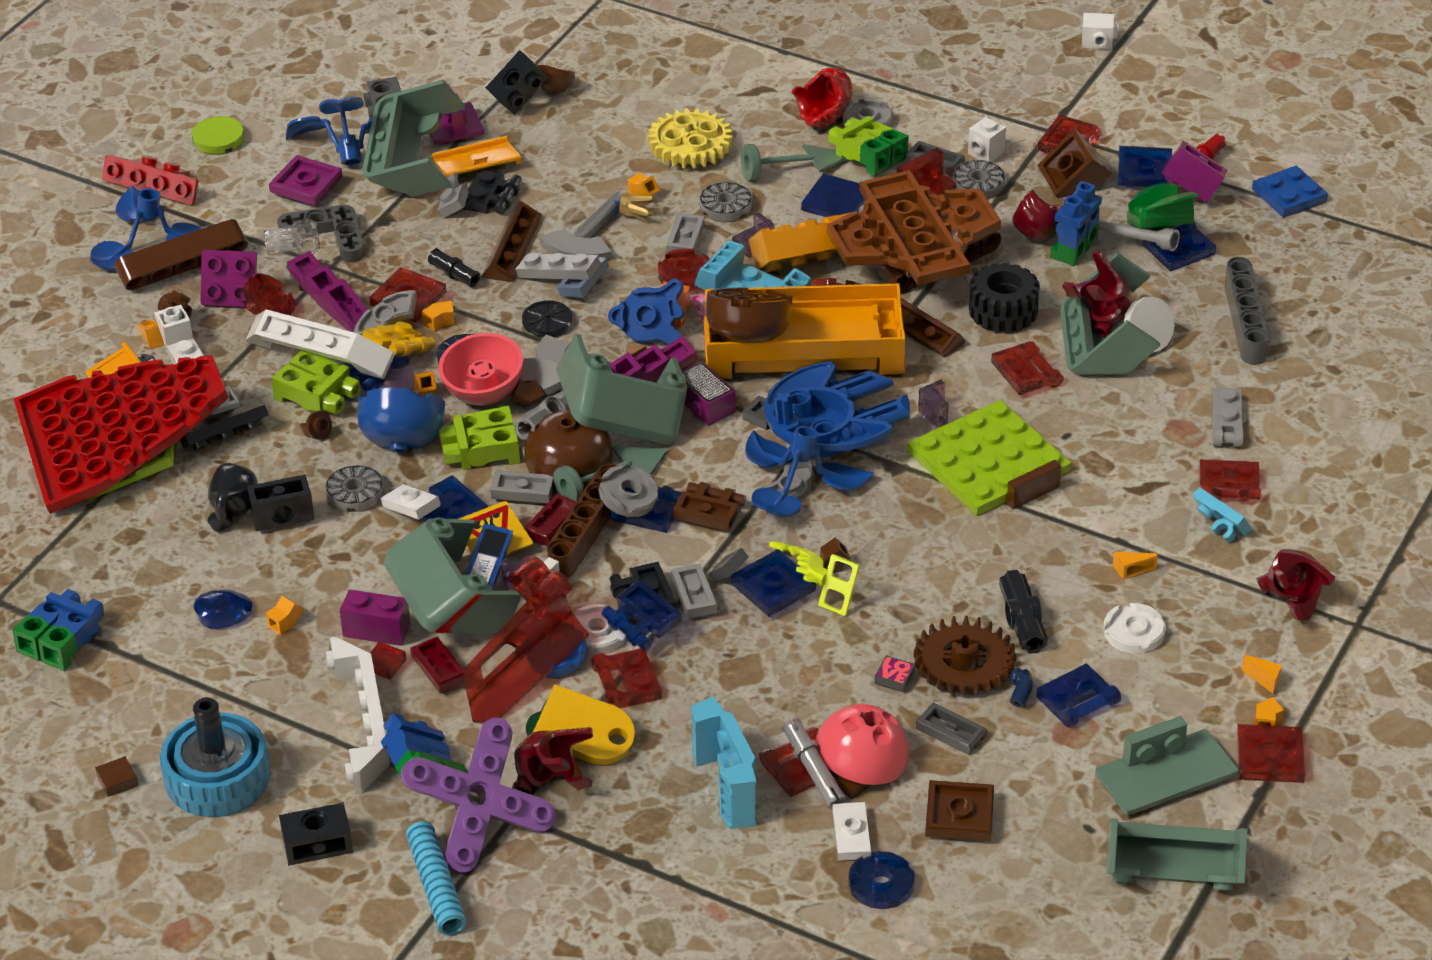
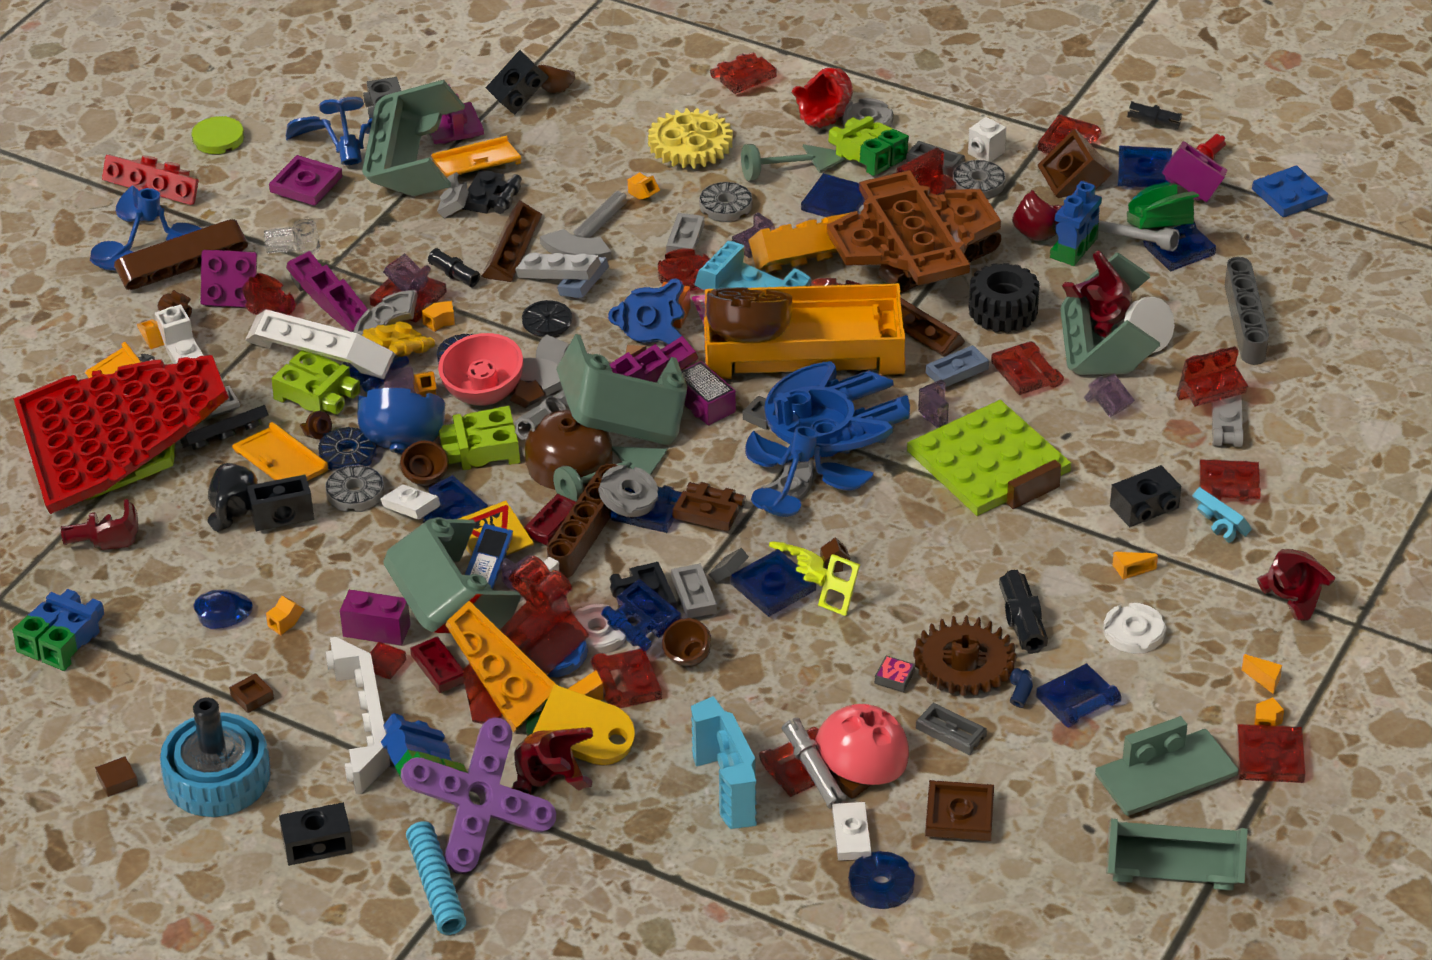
dark grey beam [277,205,364,262] -> none
light grey plate [490,470,554,504] -> none
pearl gold piece [614,193,656,223] -> none
white brick [1082,13,1118,49] -> none
none -> dark red piece [61,499,139,550]
none -> reddish brown tile [229,673,274,713]
none -> light orange door [232,422,328,481]
none -> tile [318,427,377,470]
none -> bracket [383,253,431,291]
none -> reddish brown piece [400,440,449,486]
none -> light orange wing [446,601,556,732]
none -> light orange piece [568,670,603,700]
none -> reddish brown piece [662,618,711,667]
none -> clear red plate [710,52,777,94]
none -> sand blue plate [926,345,989,389]
none -> bracket [1084,373,1135,417]
none -> black brick [1110,465,1182,528]
none -> black pin [1127,101,1182,130]
none -> clear red bracket [1176,346,1248,407]

